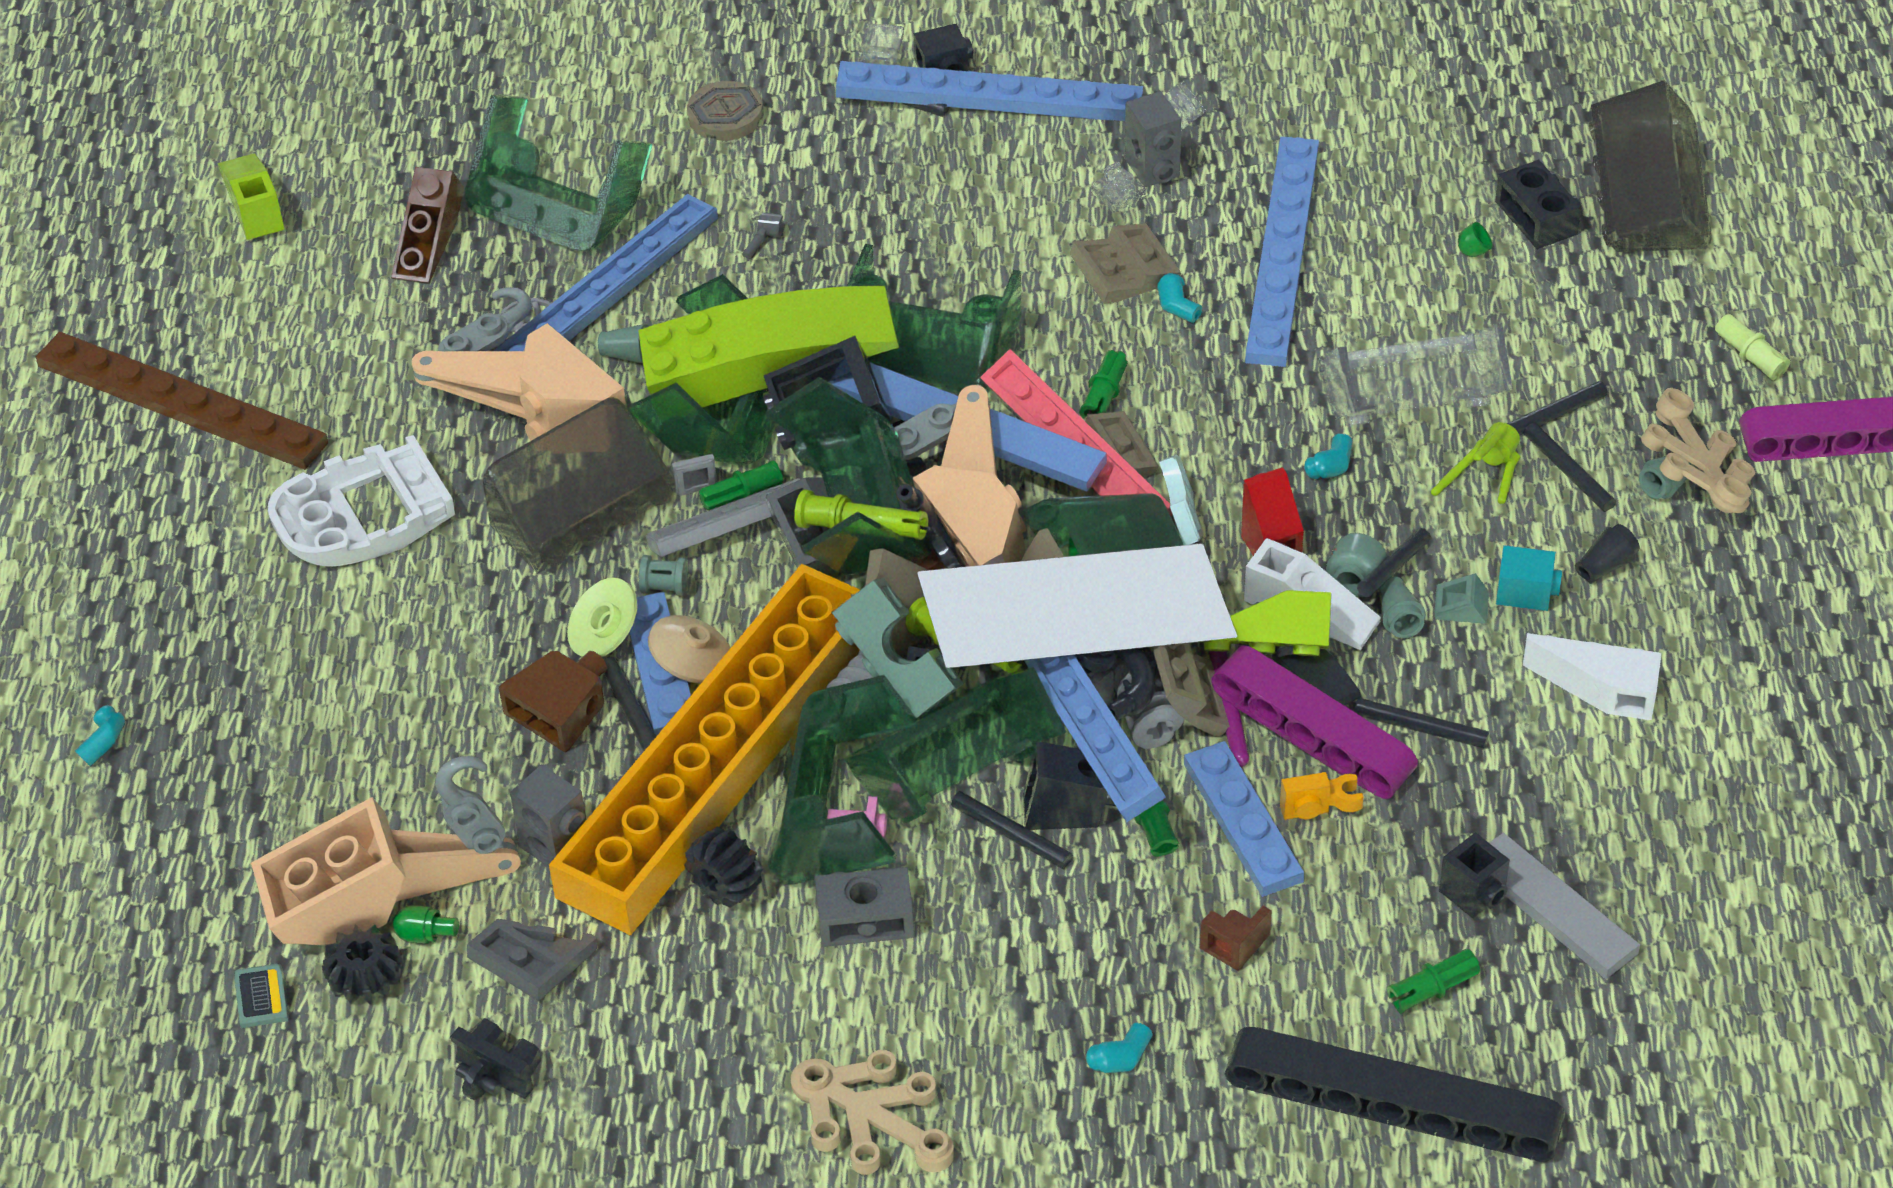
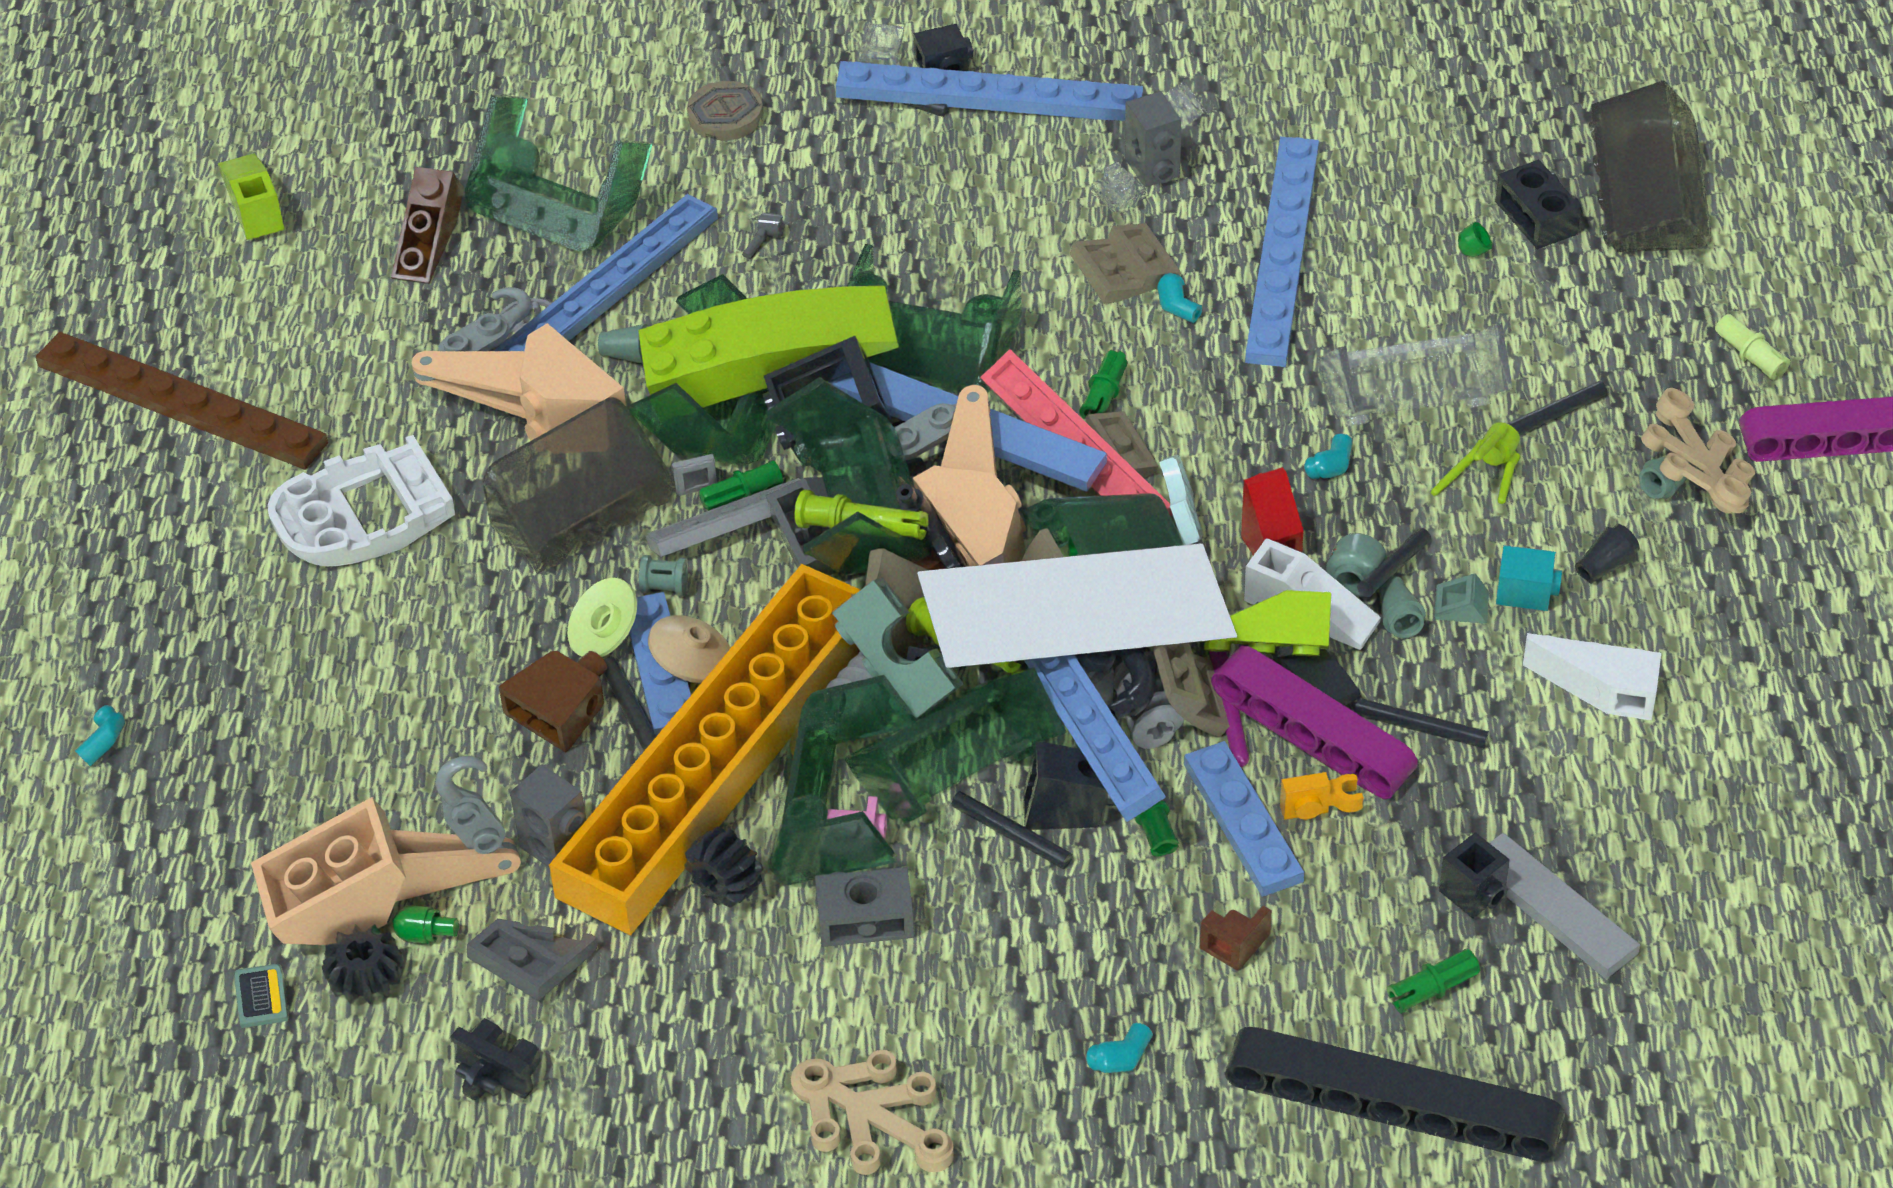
black bar [1524,423,1616,512] -> none

